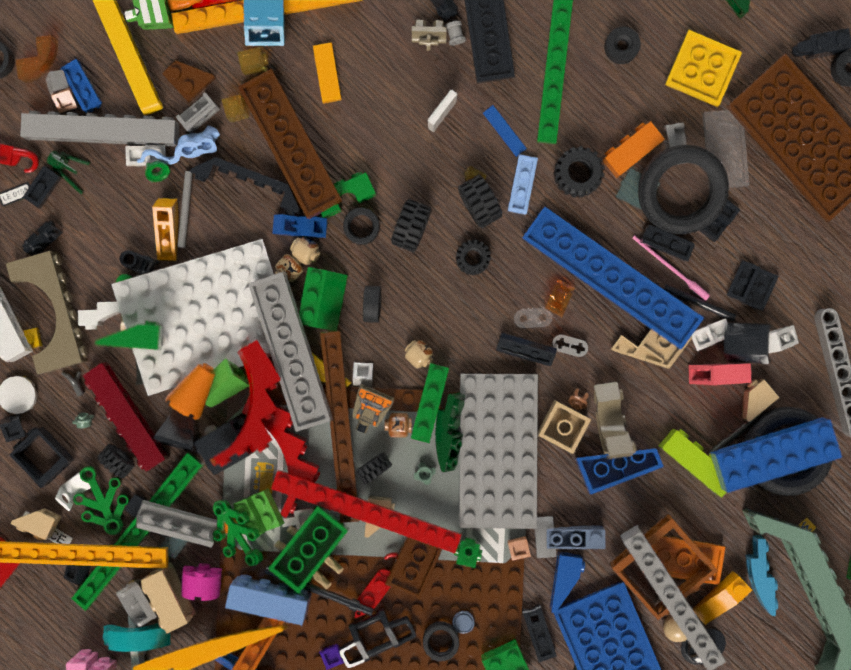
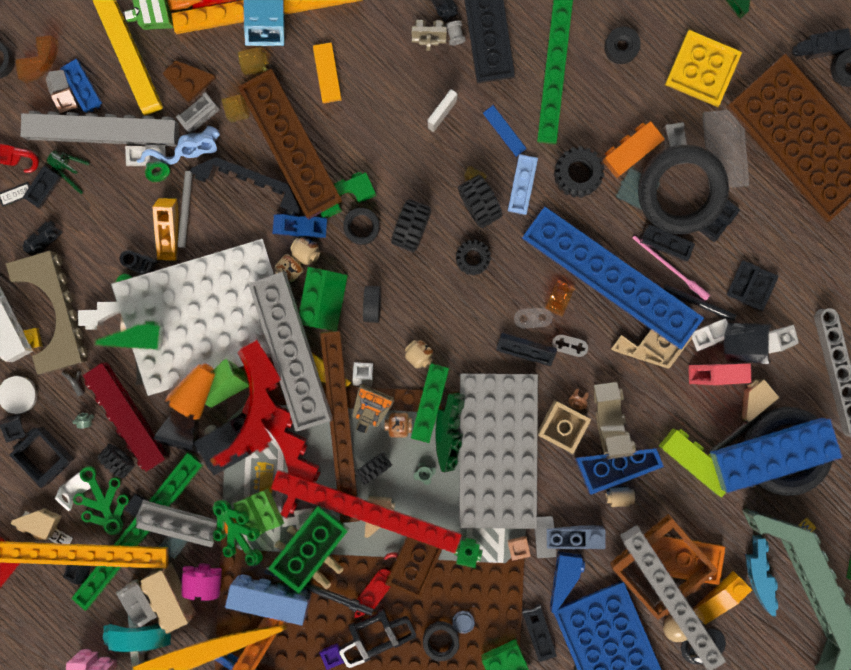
none -> tan brick [606,487,635,507]

